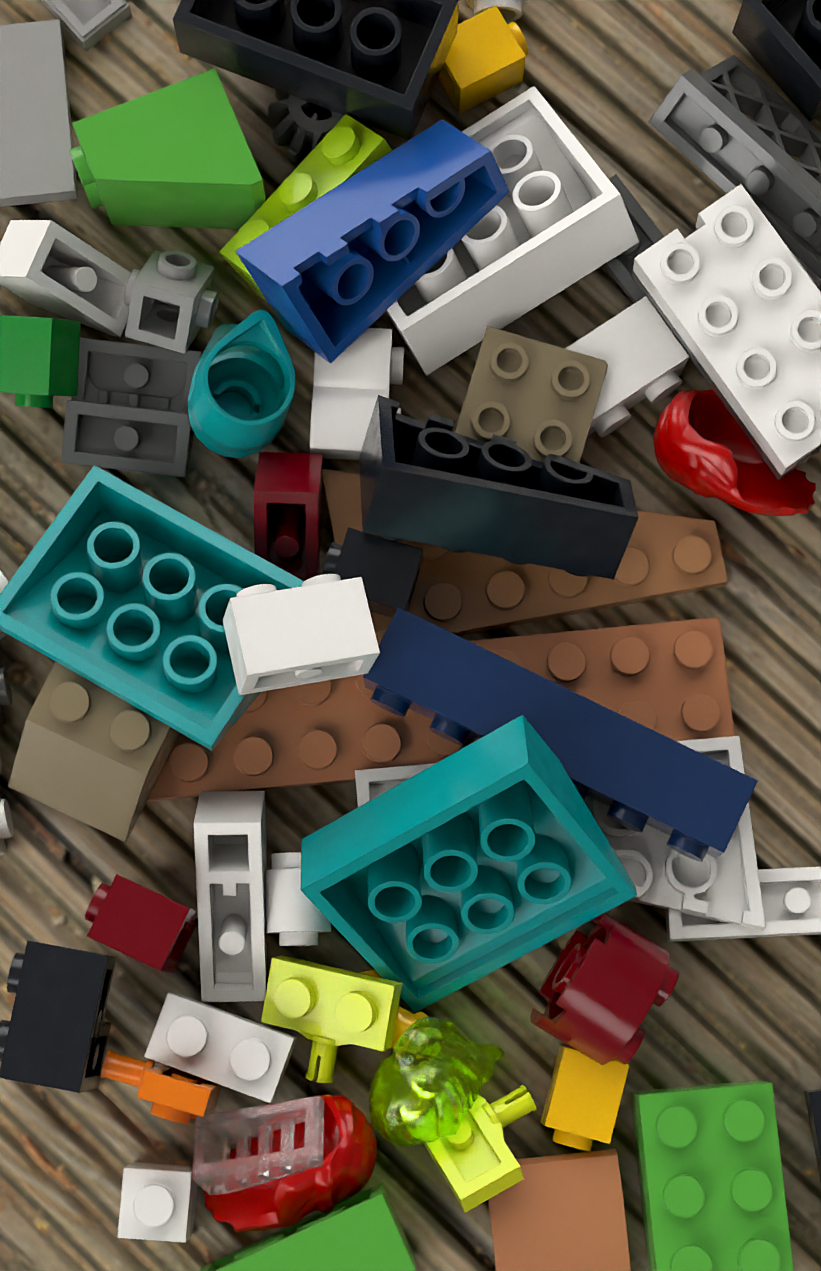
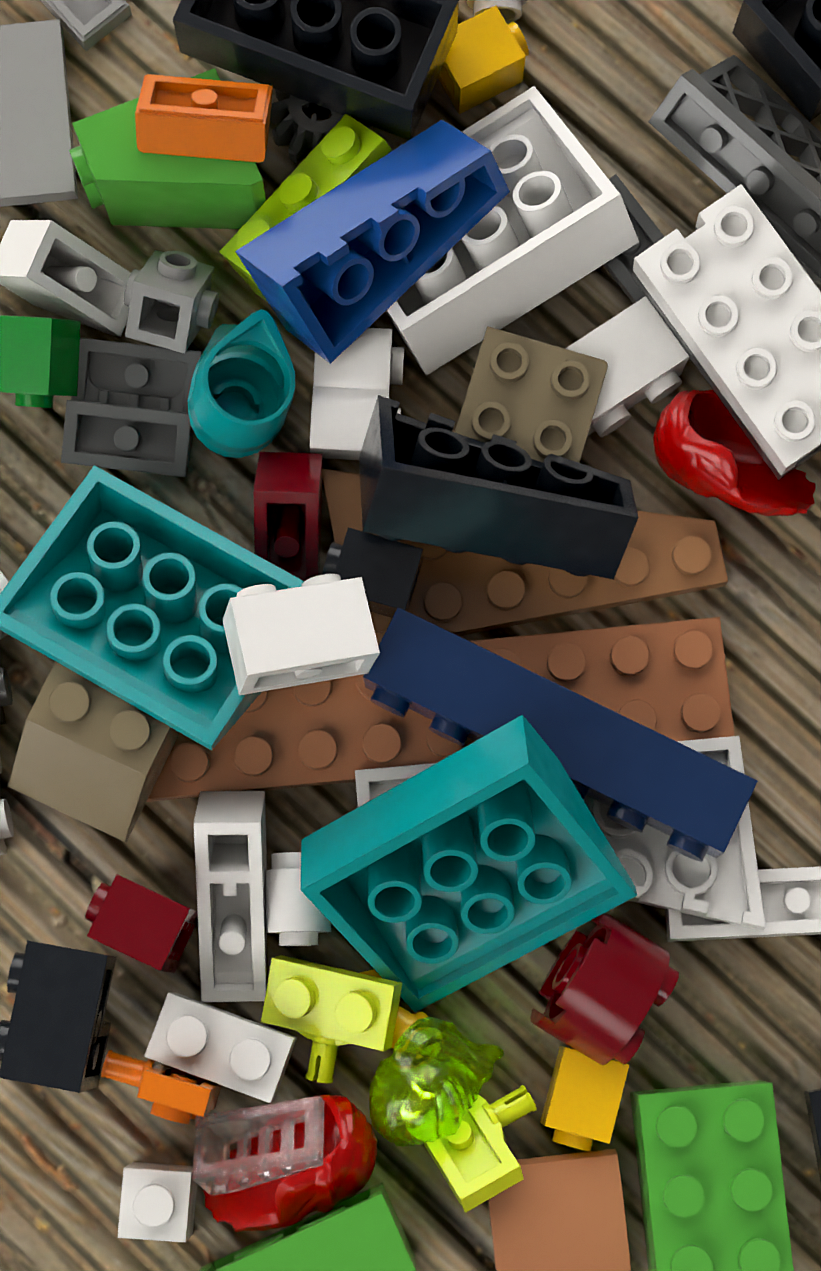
none -> orange slope [135,74,273,163]

